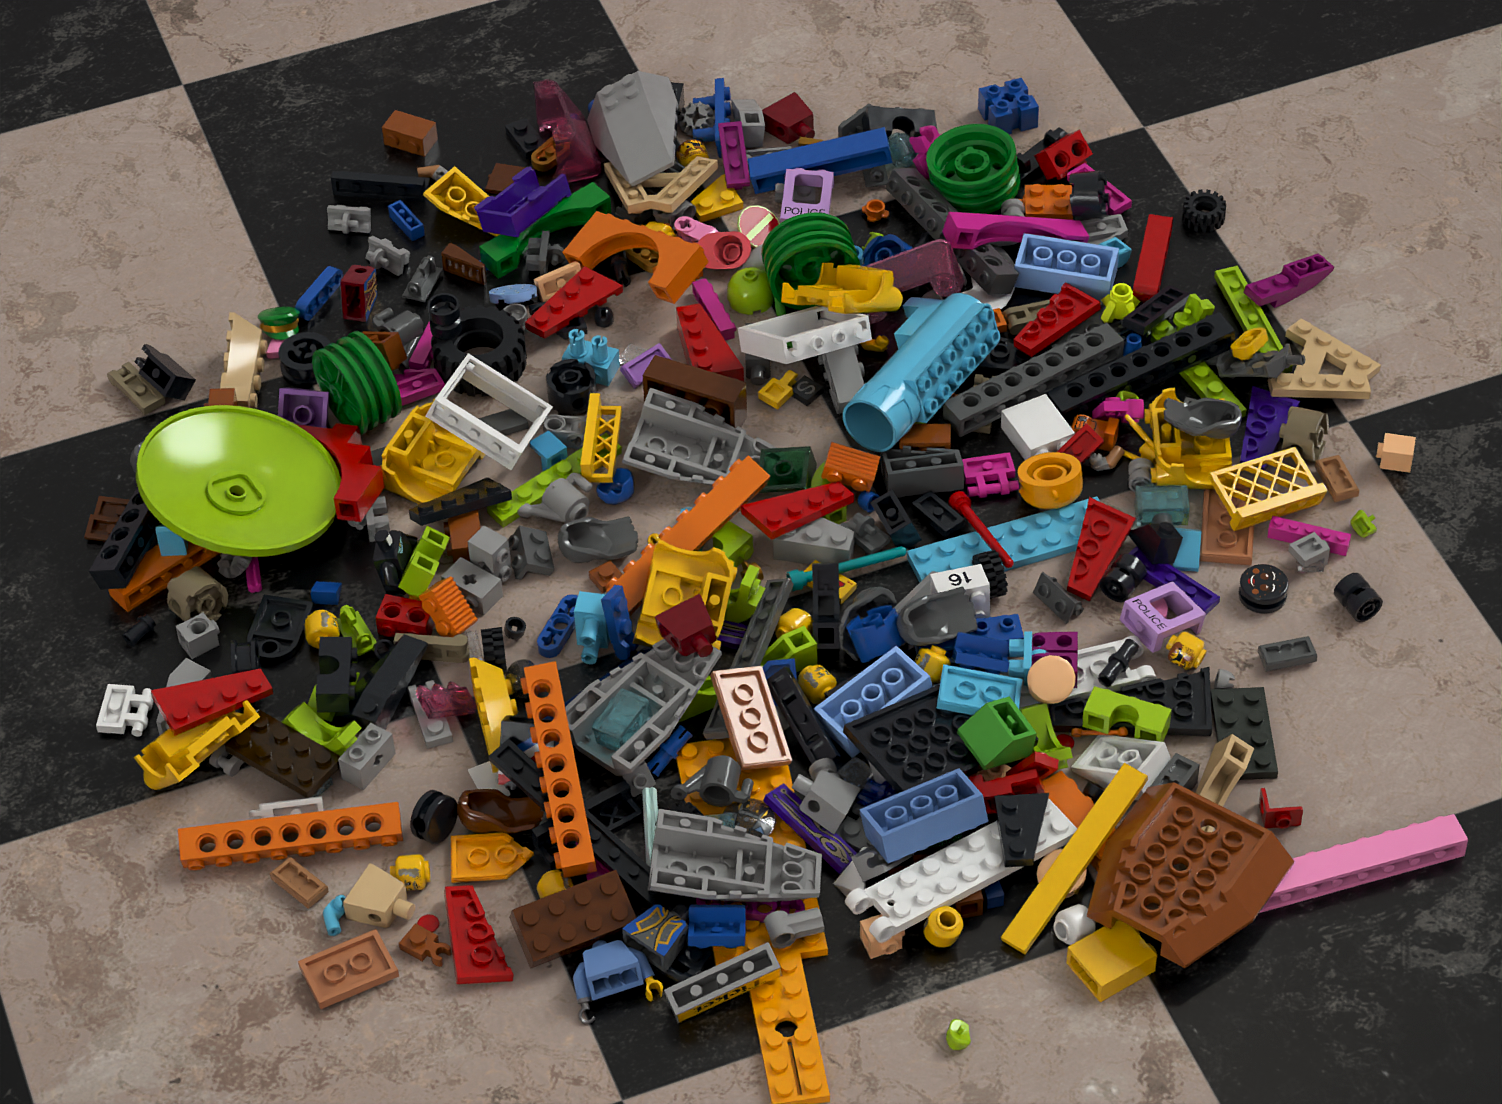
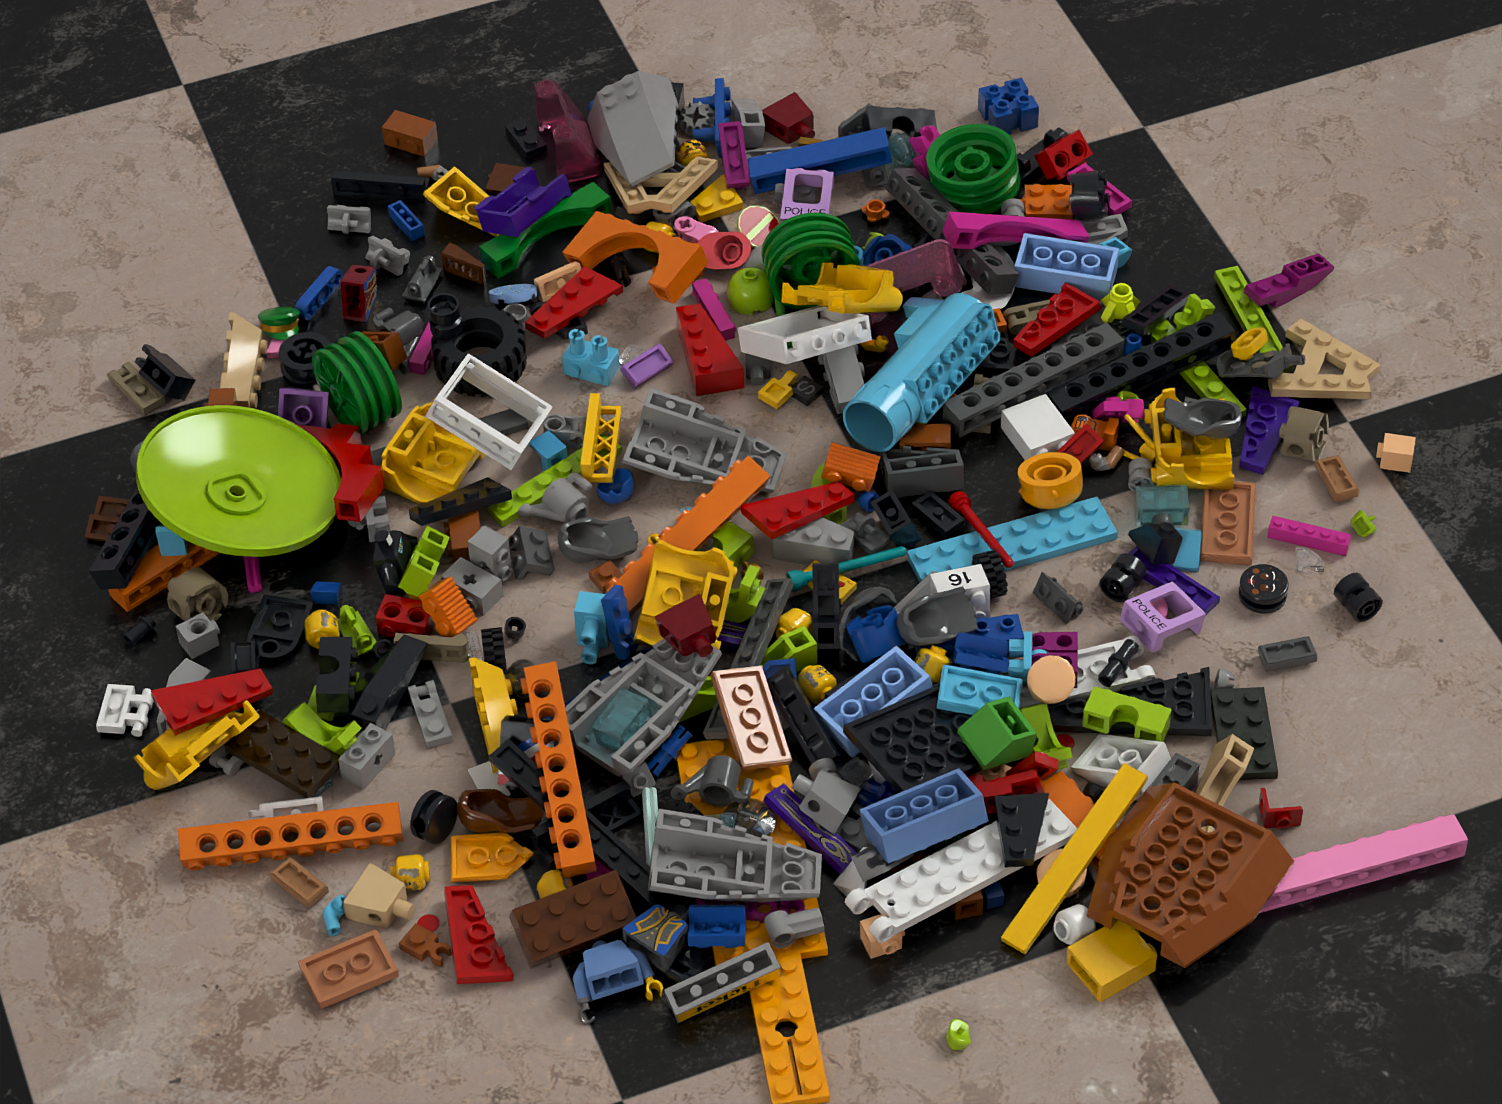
light grey gear [217,553,252,578] -> none
dark pink wing [393,368,445,406] -> none
clear pink plate [416,681,477,719] -> none
dark grey hips [526,231,566,276] -> none
pearl gold plate [531,136,570,171] -> none
blue beam [537,594,578,658] -> none
black brick [546,359,597,416] -> none
black hinge [594,307,614,328] -> none
pearl gold plate [625,248,659,273] -> none
reddish brown brick [642,355,747,428] -> none
clear green slope [759,446,817,493] -> none
yellow head [923,906,963,948] -> none
dark pink plate [962,452,1019,498] -> none
red wing [1067,497,1136,601] -> none
orange hinge [1071,727,1128,737] -> none
red beam [1133,214,1173,303] -> none
yellow head [1166,631,1207,671] -> none
black tyre [1182,189,1226,233] -> none
yellow fence [1208,447,1328,531] -> none
light grey bracket [1288,532,1330,567] -> none

